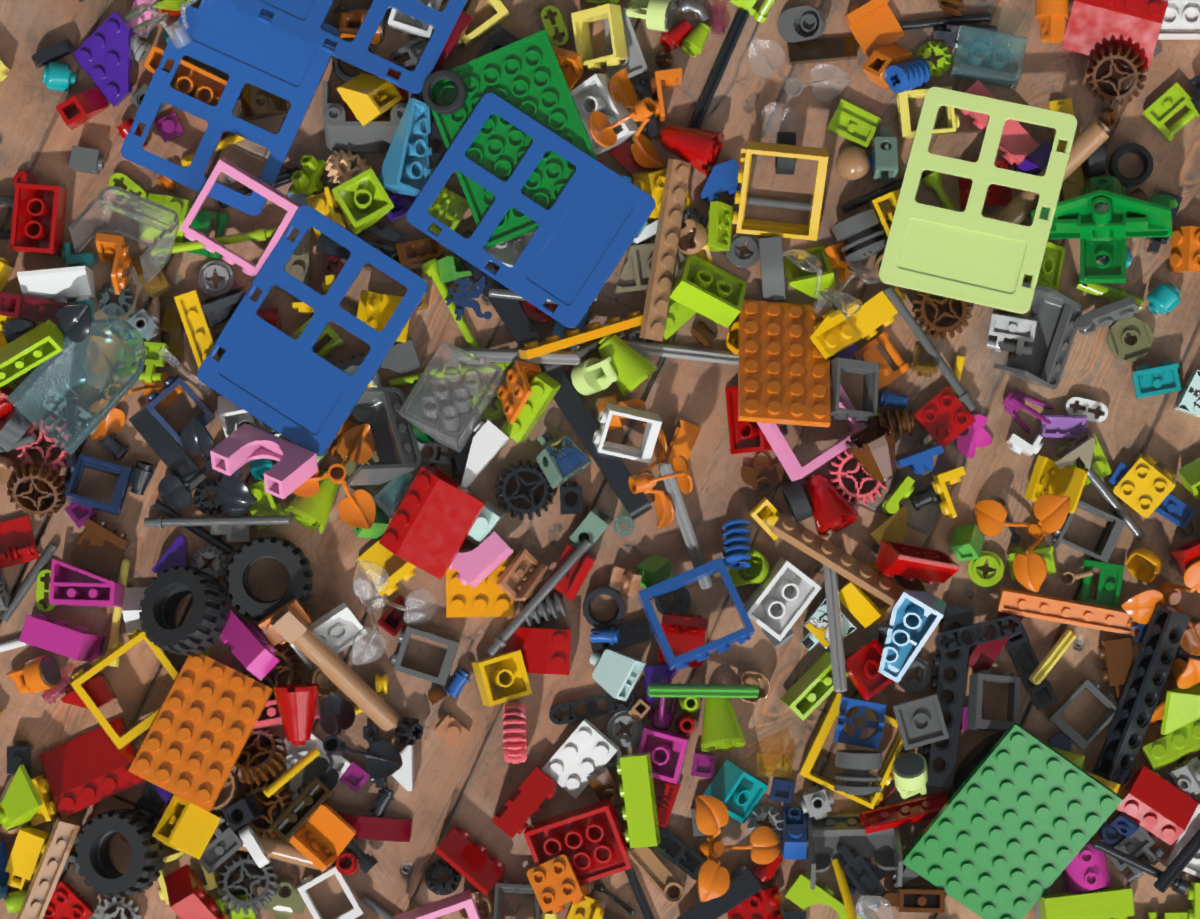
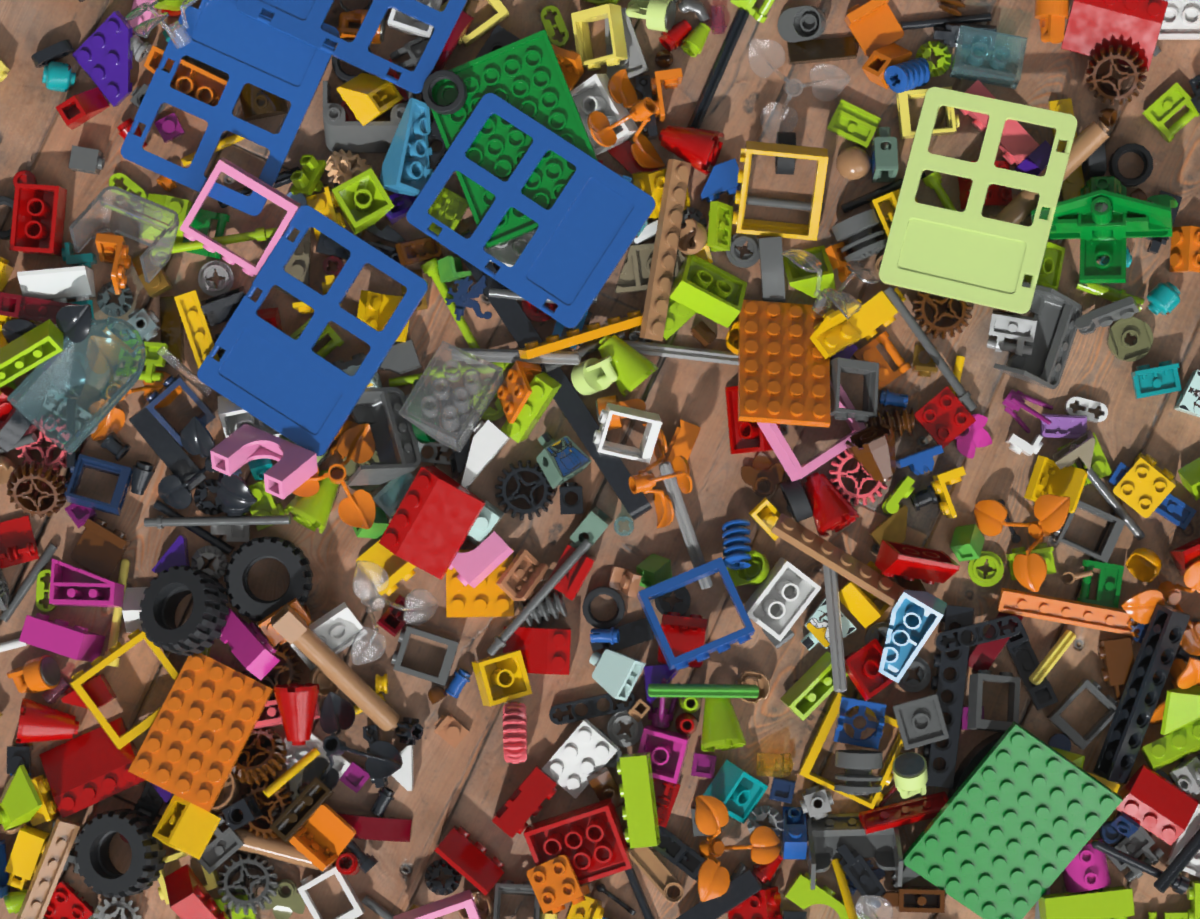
white beam [238,825,270,868] -> none
none -> red cone [16,698,79,743]

